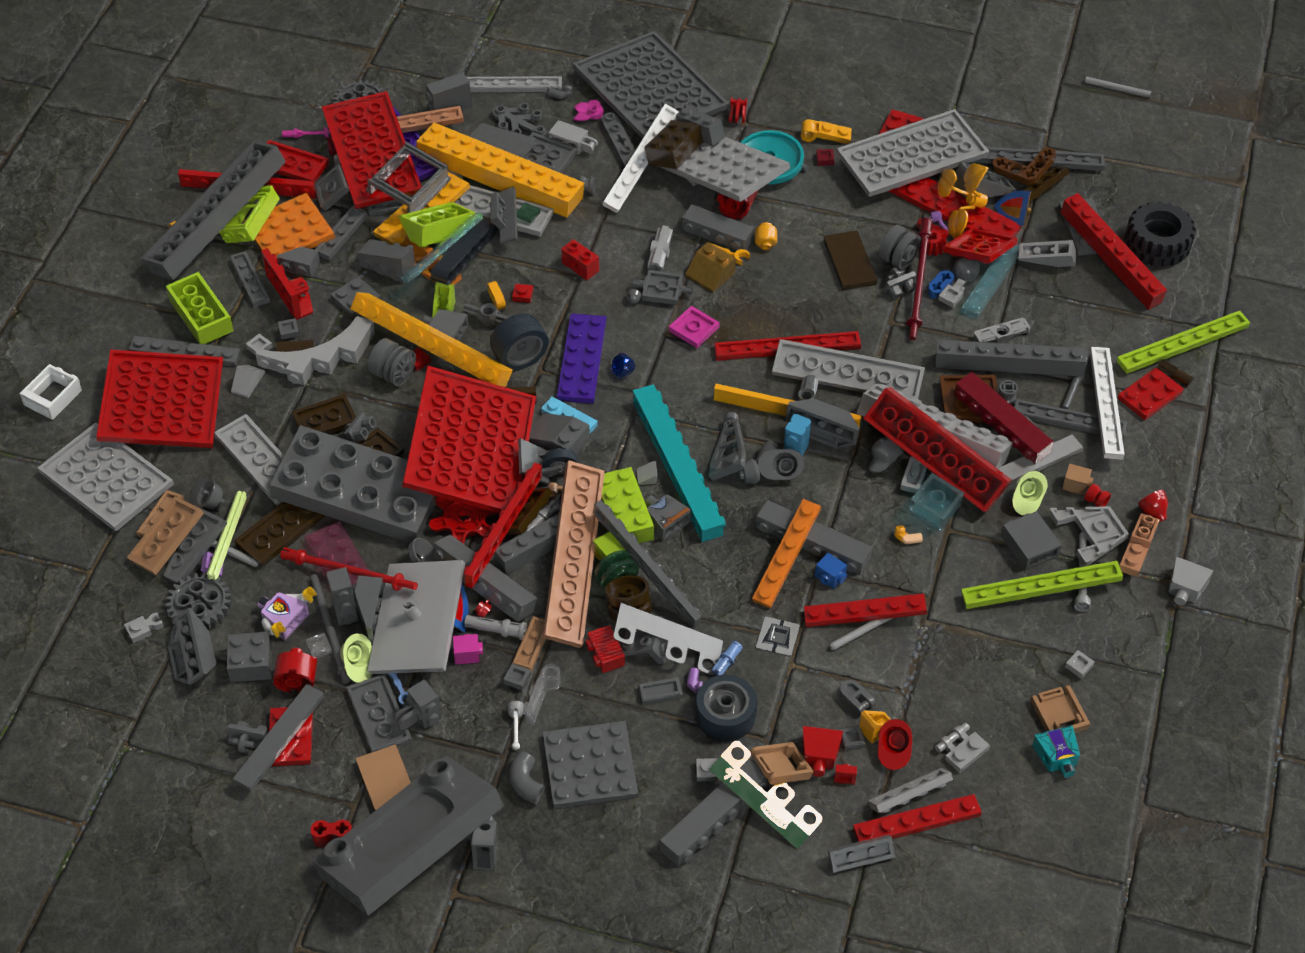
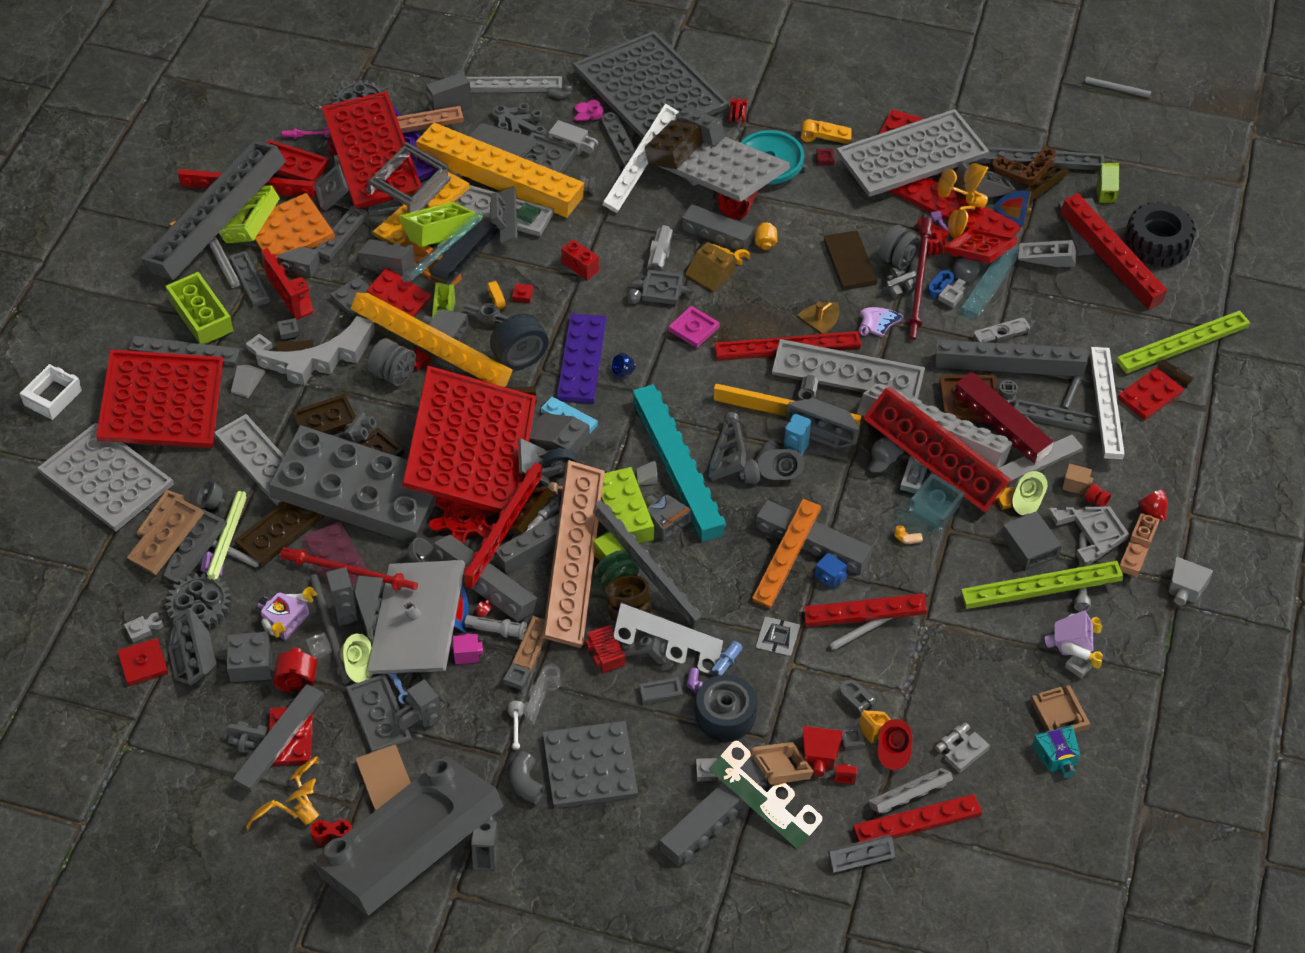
none -> red plate [118,638,169,686]
none -> light grey axle [208,236,240,289]
none -> light orange plant [246,756,319,831]
none -> red plate [366,267,431,318]
none -> pearl gold shield [797,301,839,334]
none -> lavender arm [859,307,903,338]
none -> light orange tile [997,487,1015,510]
none -> lavender torso [1045,610,1103,668]
none -> lime slope [1096,163,1119,203]

